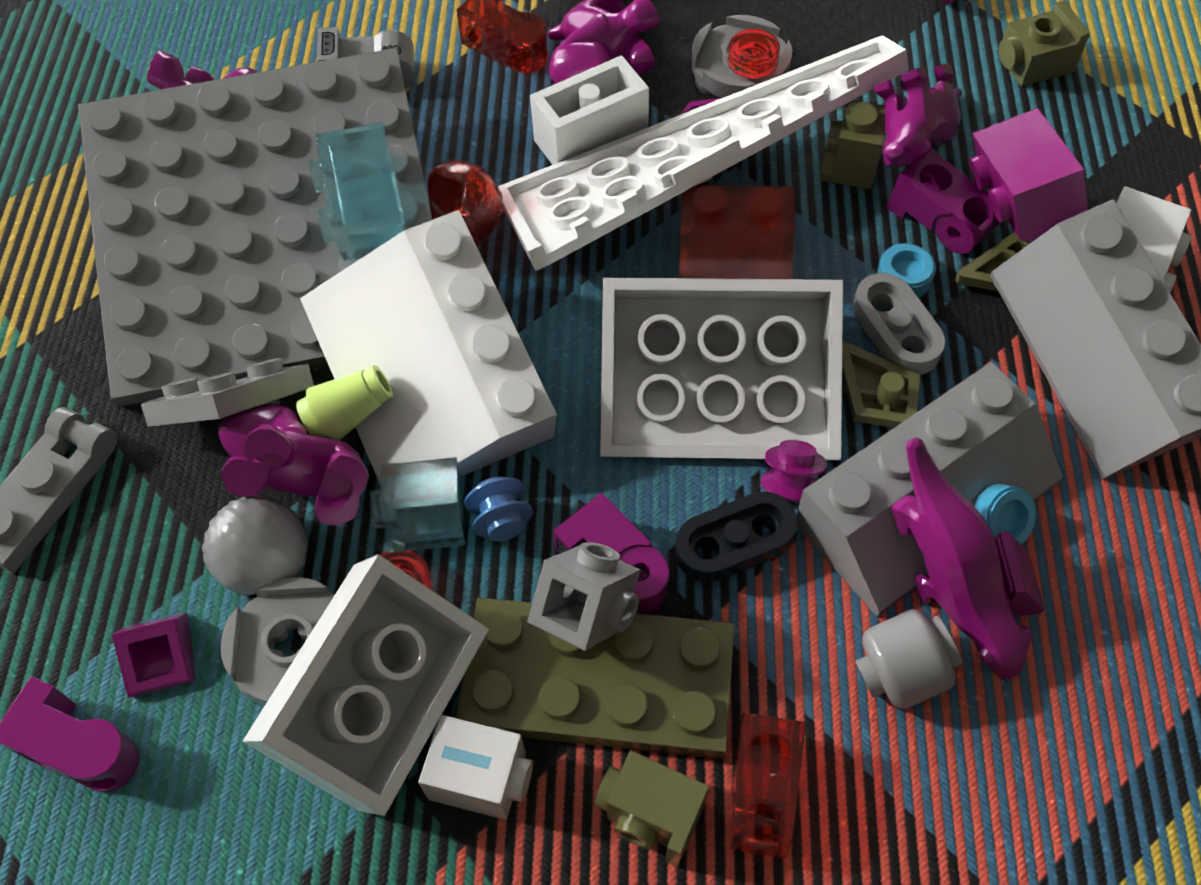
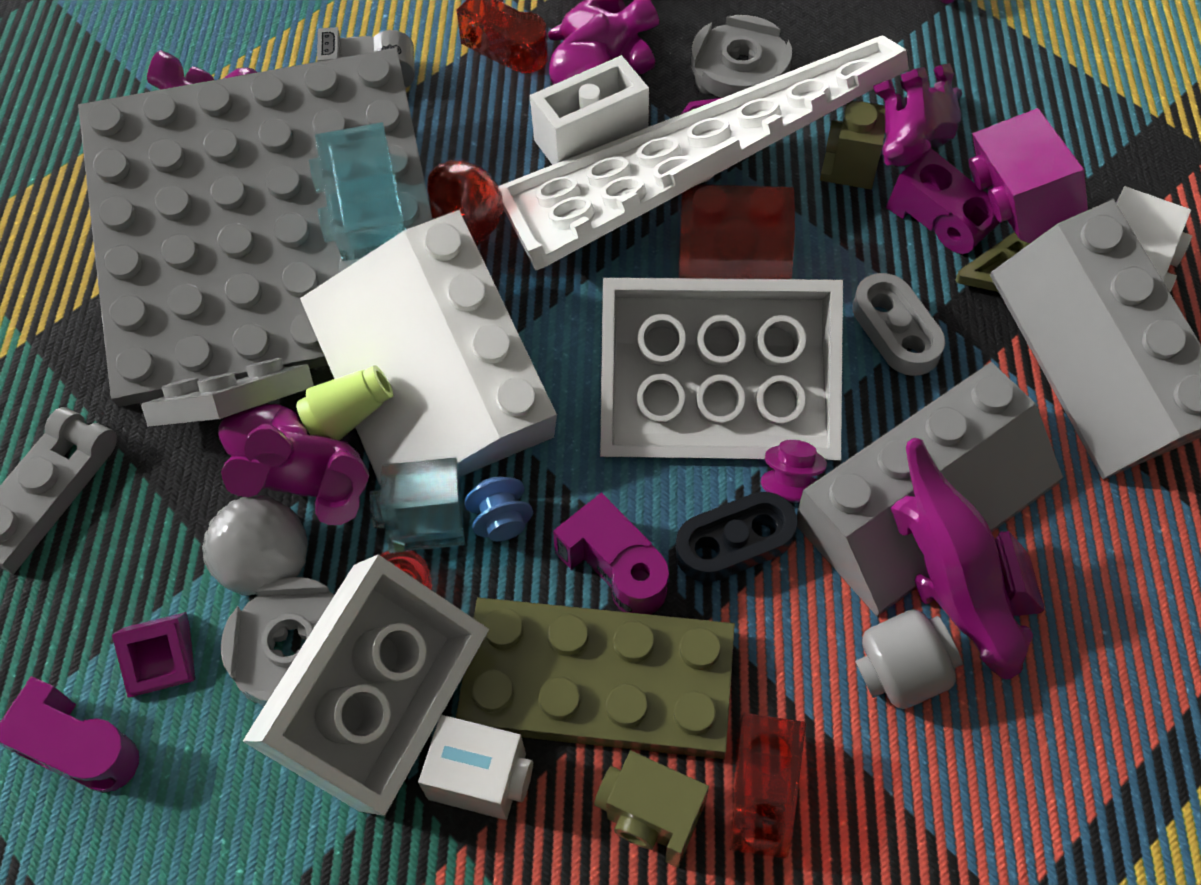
light grey brick [527,542,640,651] -> none
clear red tile [728,29,780,79] -> none
olive piece [842,340,920,428] -> none
medium azure tile [877,243,936,297] -> none
medium azure tile [973,483,1036,544] -> none
olive brick [998,0,1090,87] -> none

